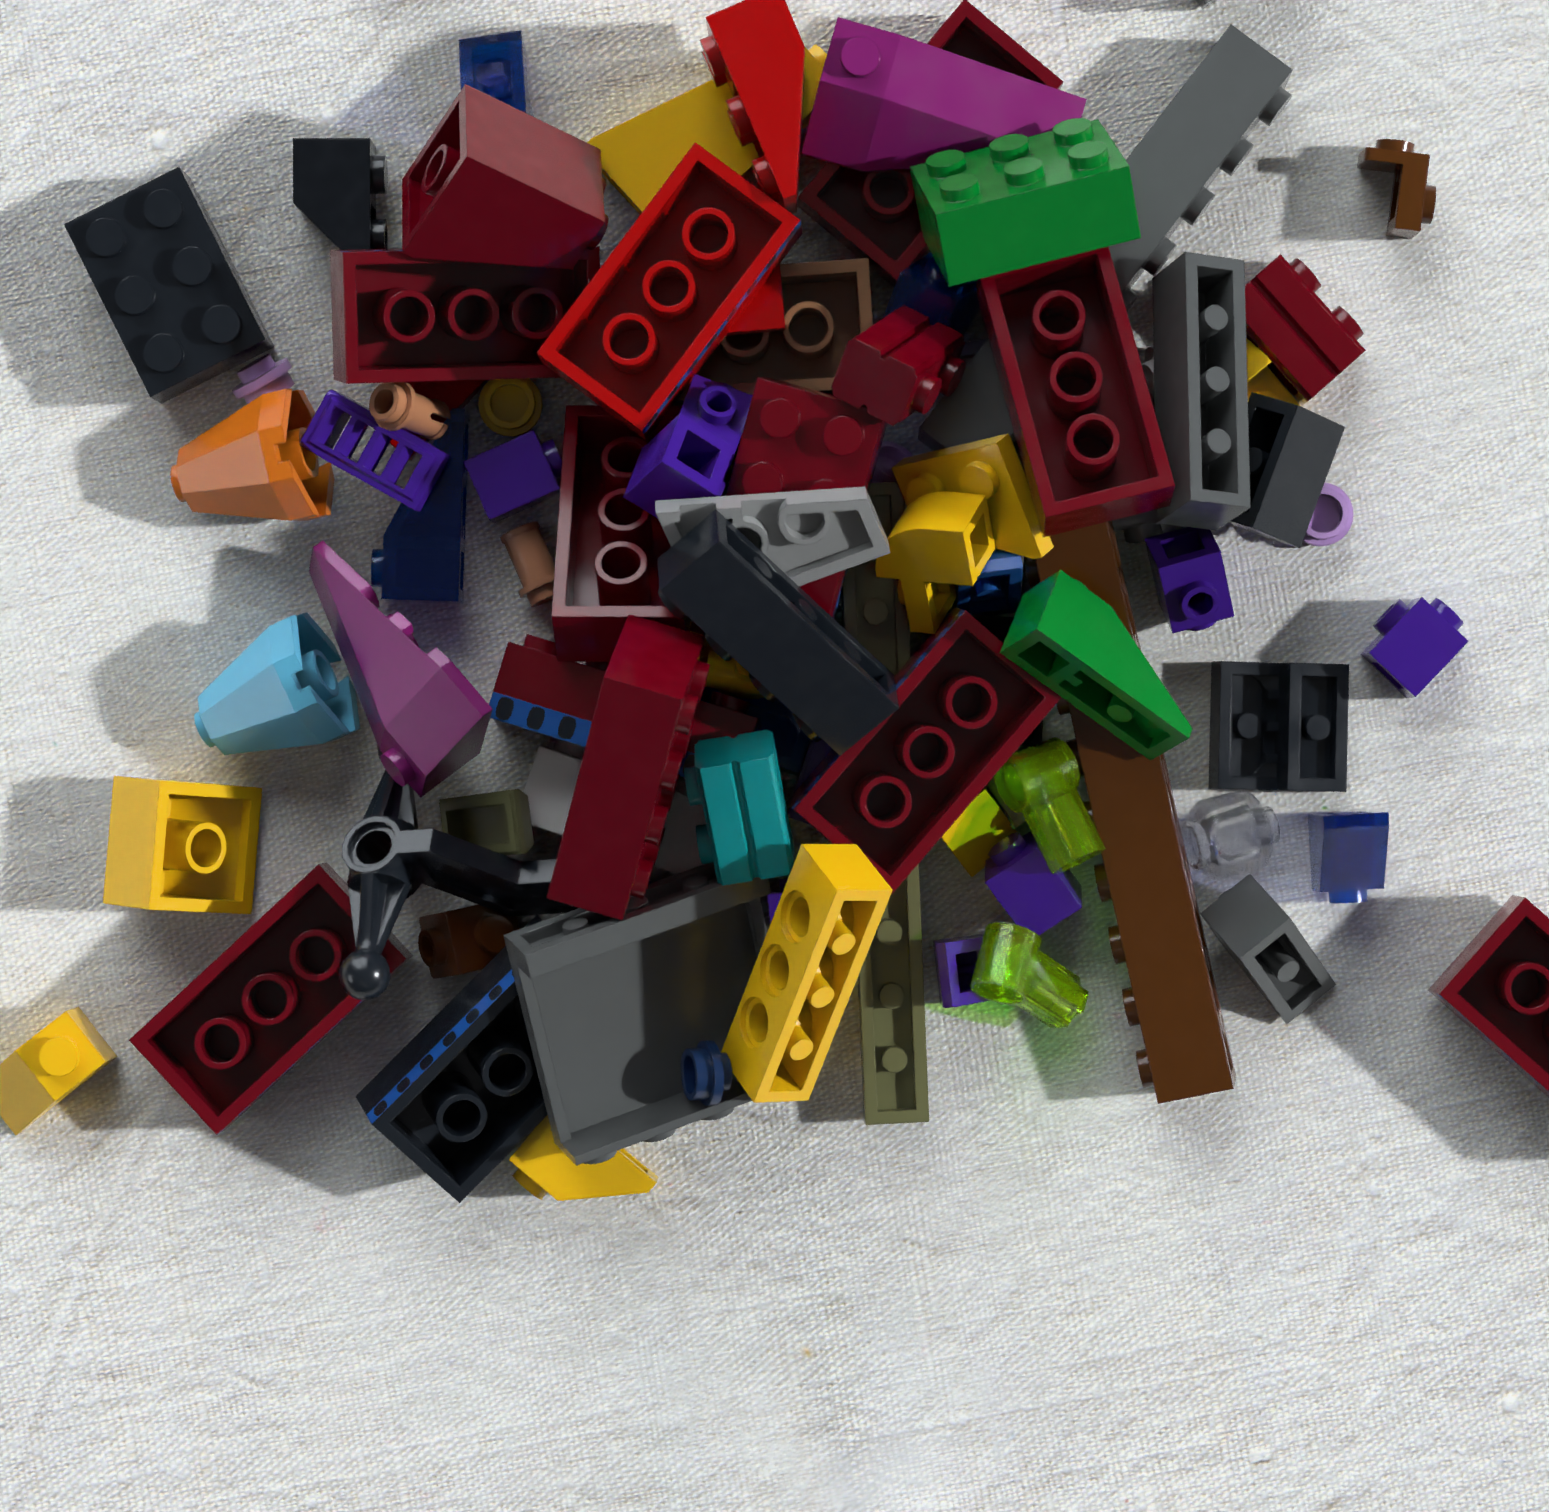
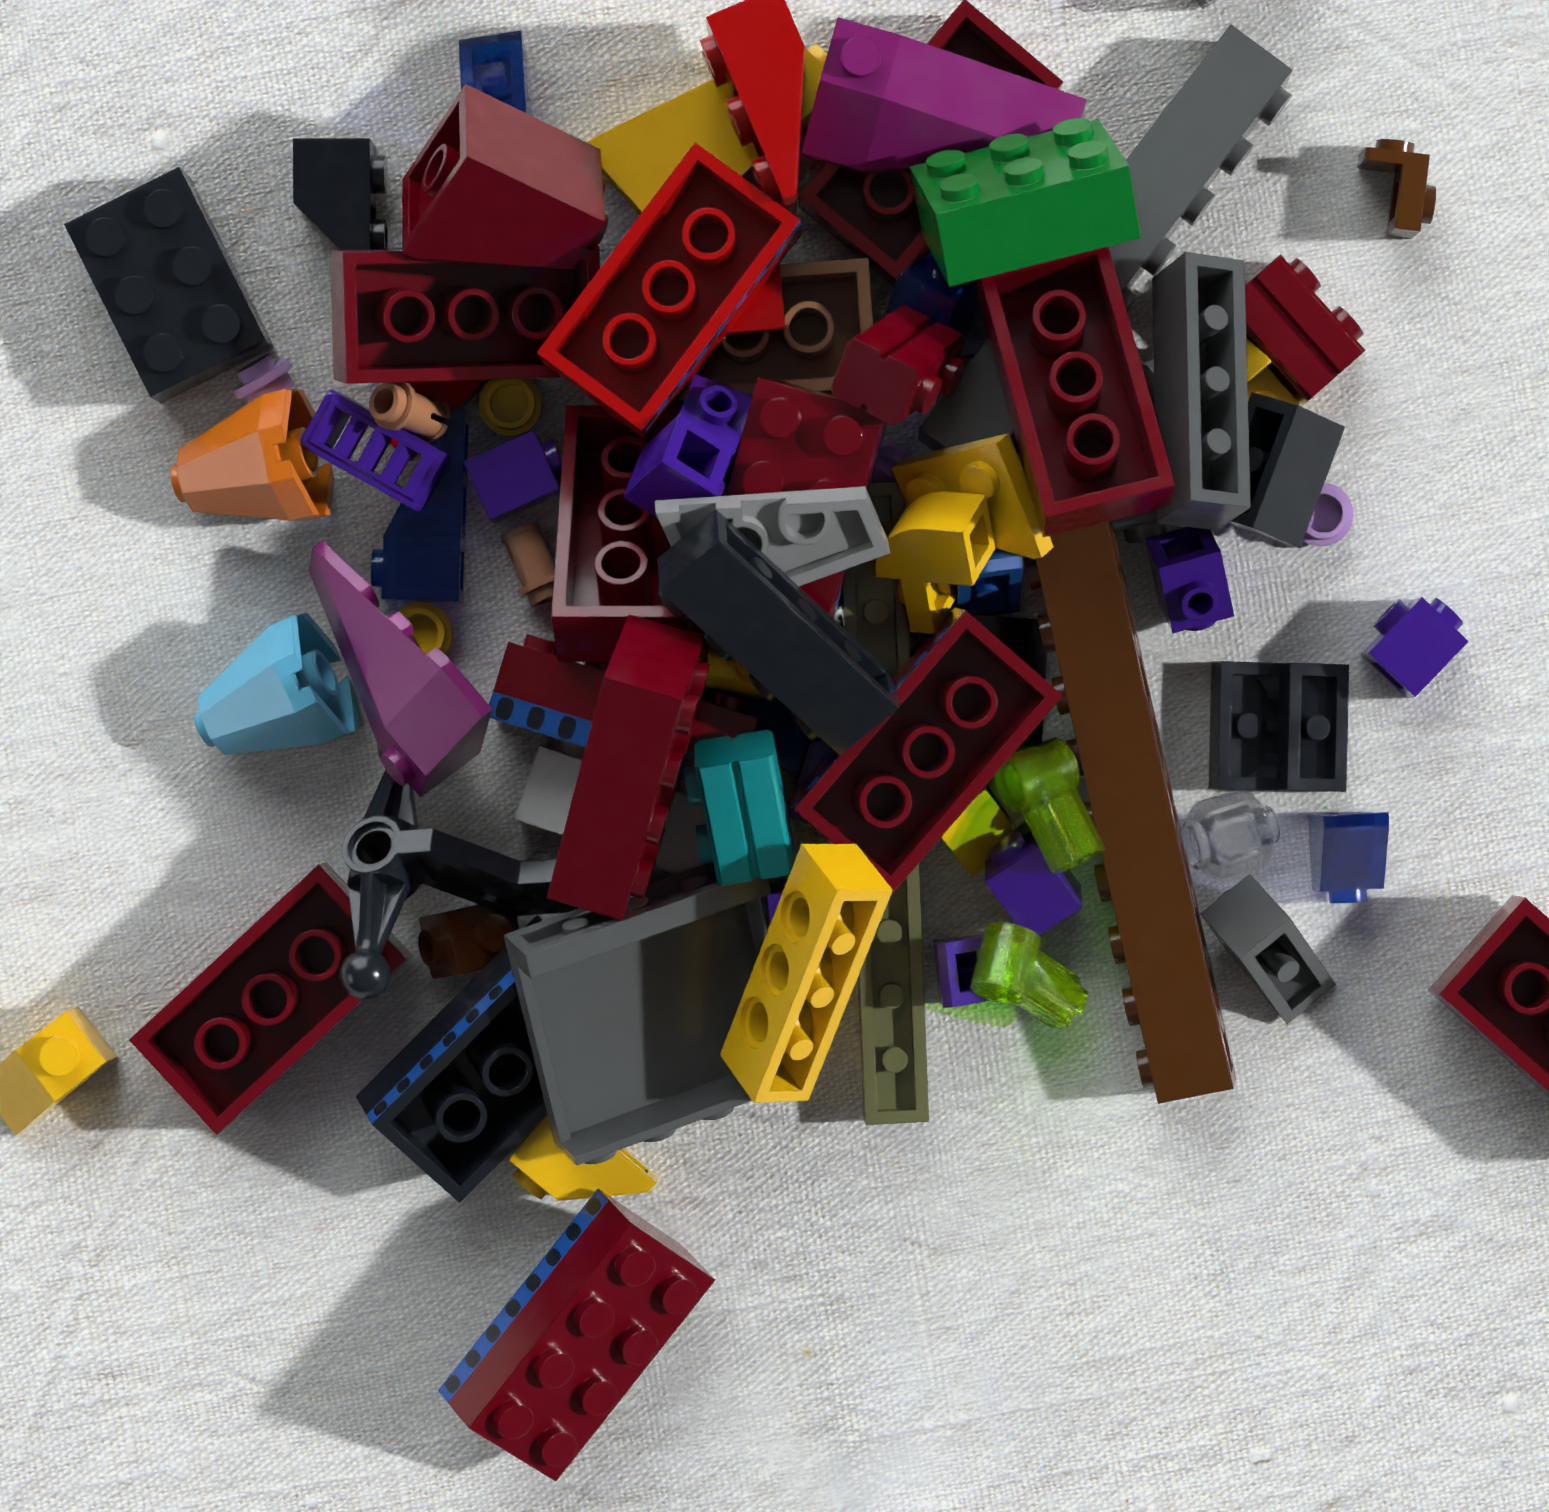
yellow slope [103,776,262,914] -> none
olive tile [439,789,534,856] -> none
dark blue plate [681,1040,732,1106] -> none
green slope [1000,570,1193,761] -> none
none -> yellow plate [399,602,453,654]
none -> dark red brick [438,1189,715,1481]

